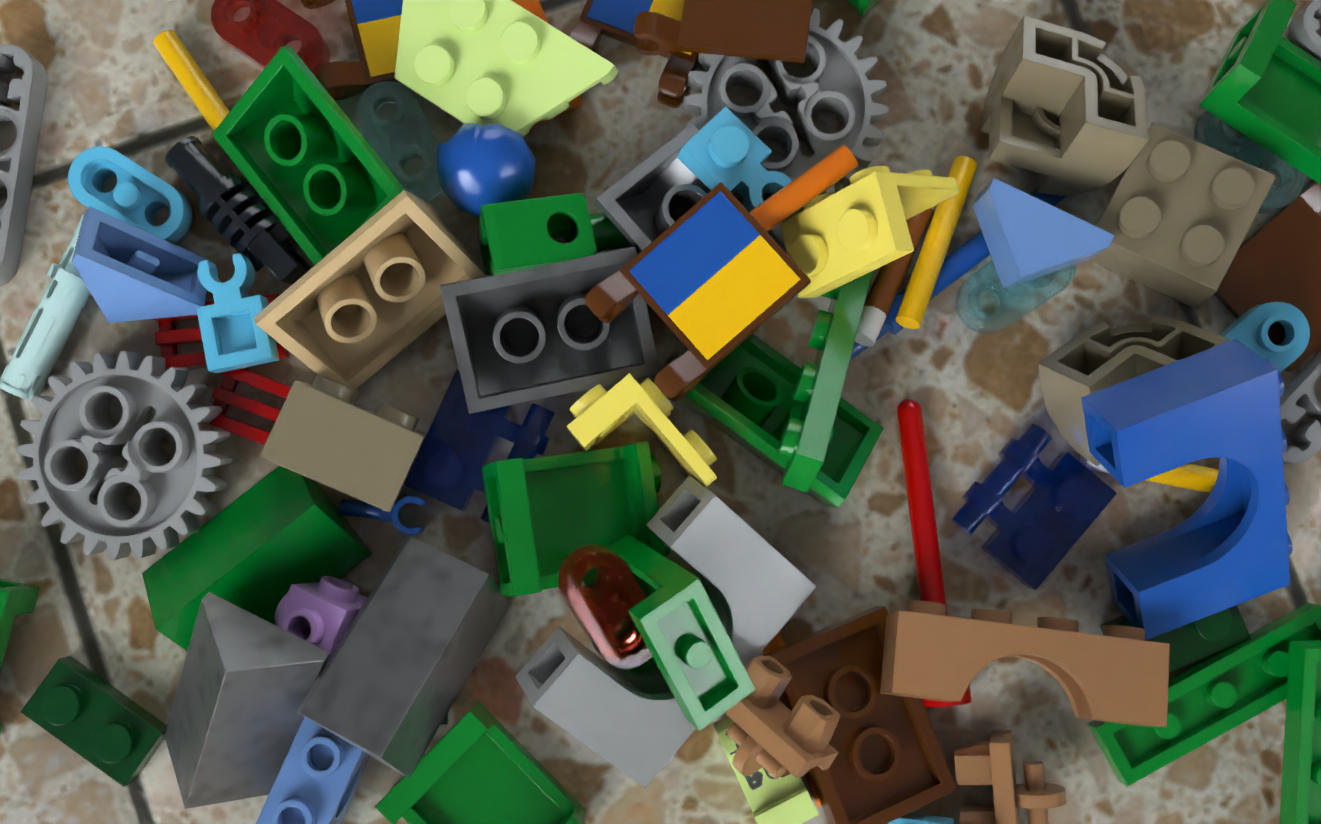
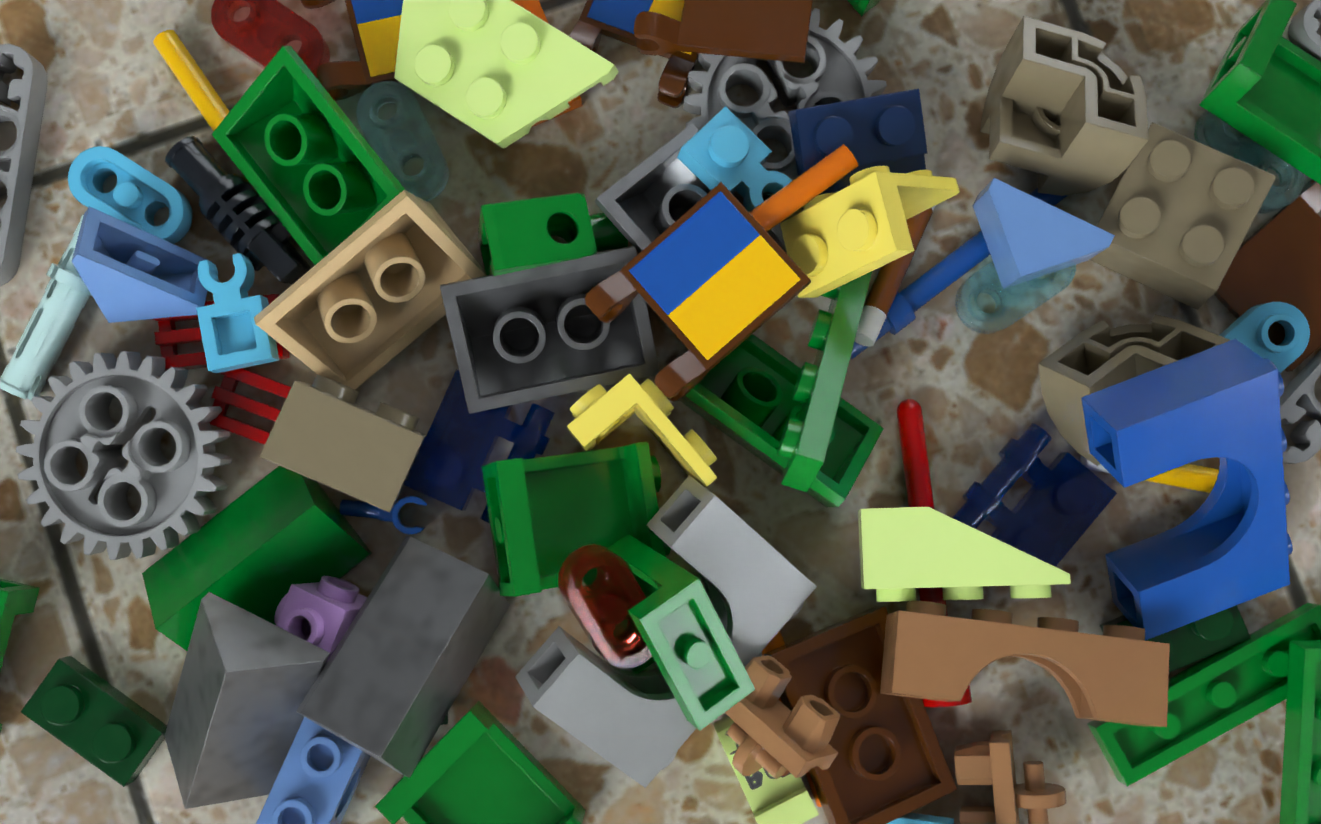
blue hair [437,123,536,218] -> none
yellow bar [895,156,978,329] -> none
none -> dark blue plate [788,89,928,195]
none -> yellowish green slope [858,507,1071,602]

